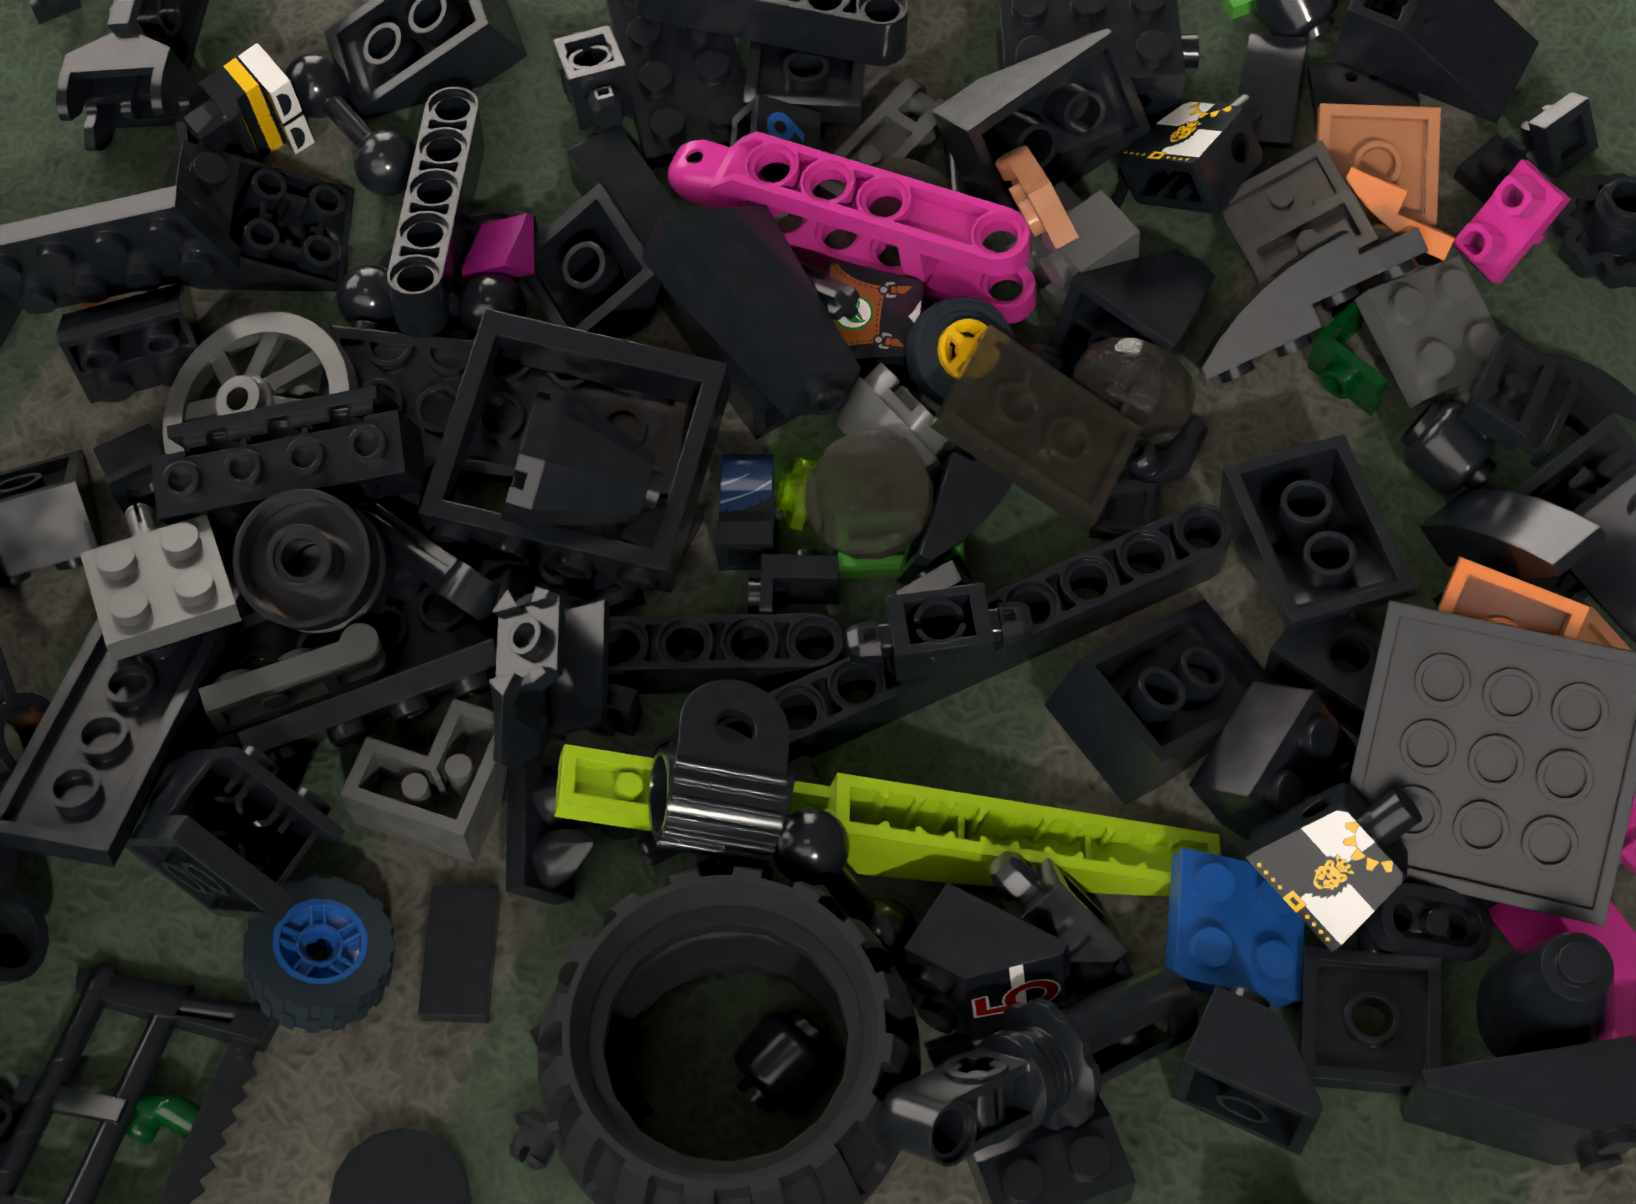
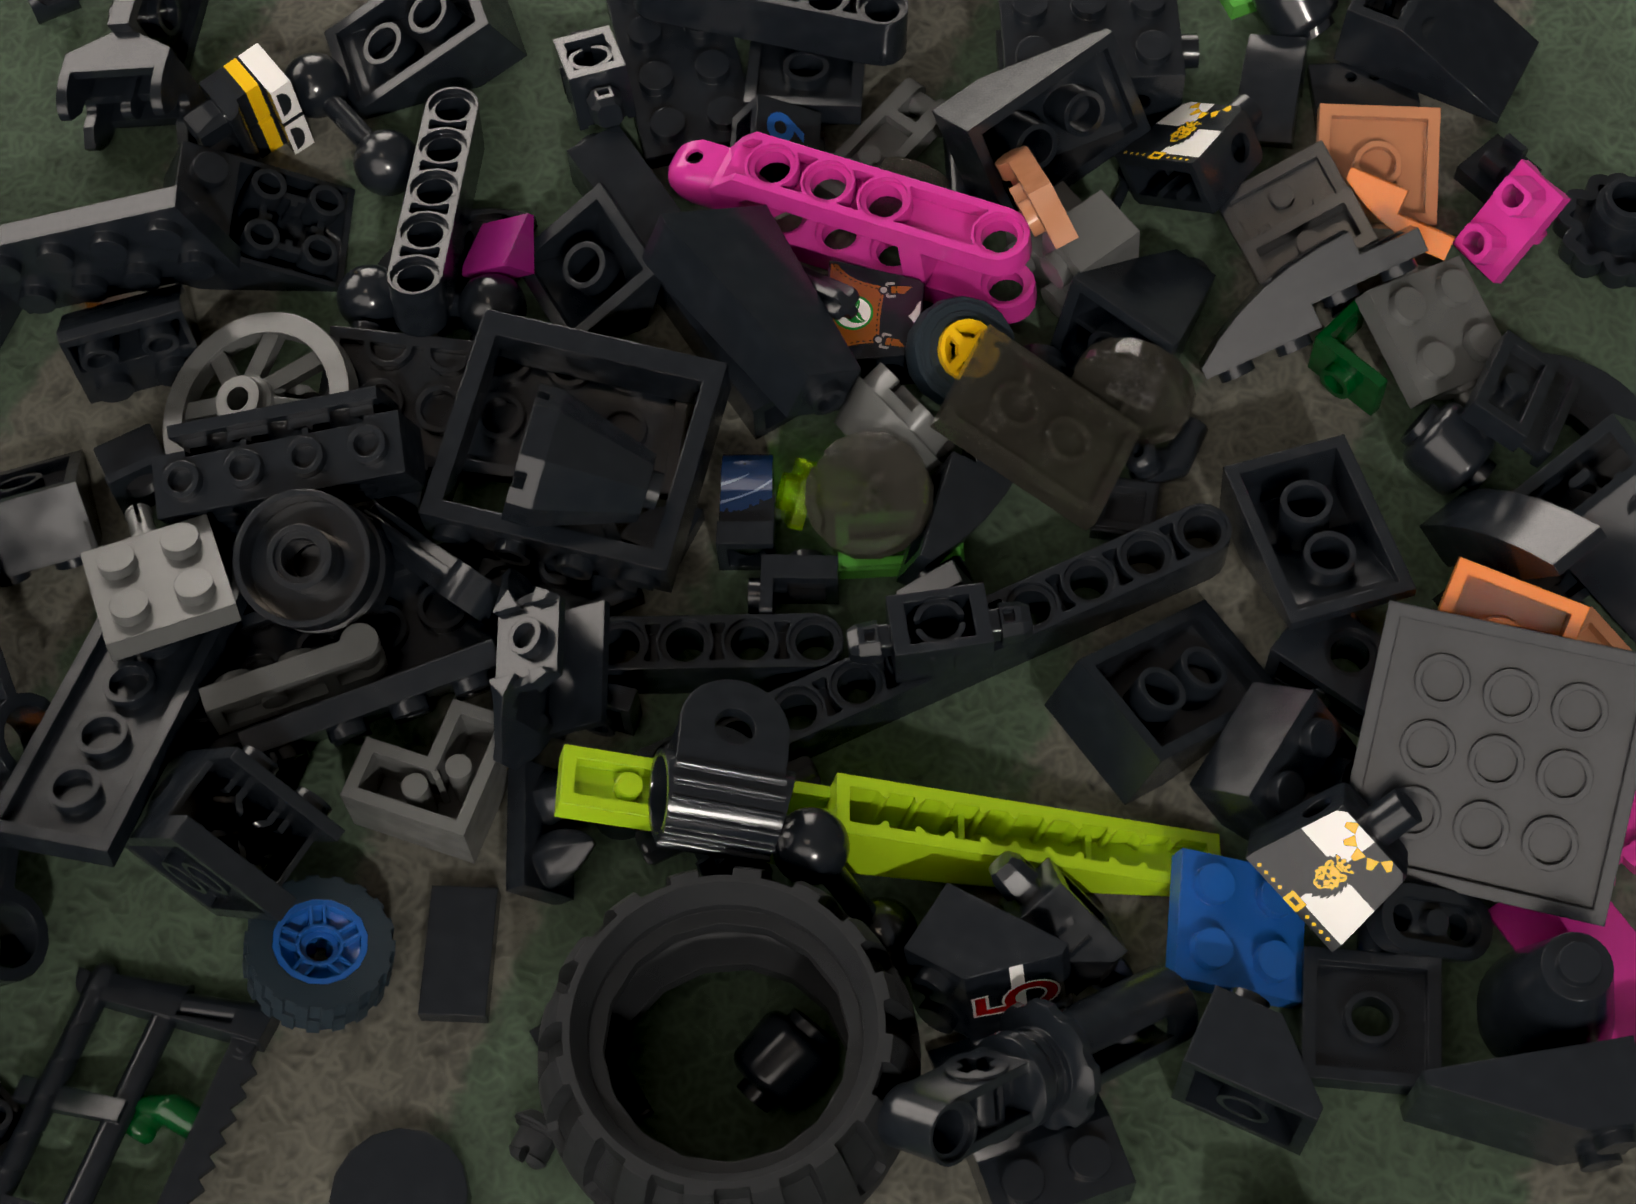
black tile [1519,92,1599,178] -> none

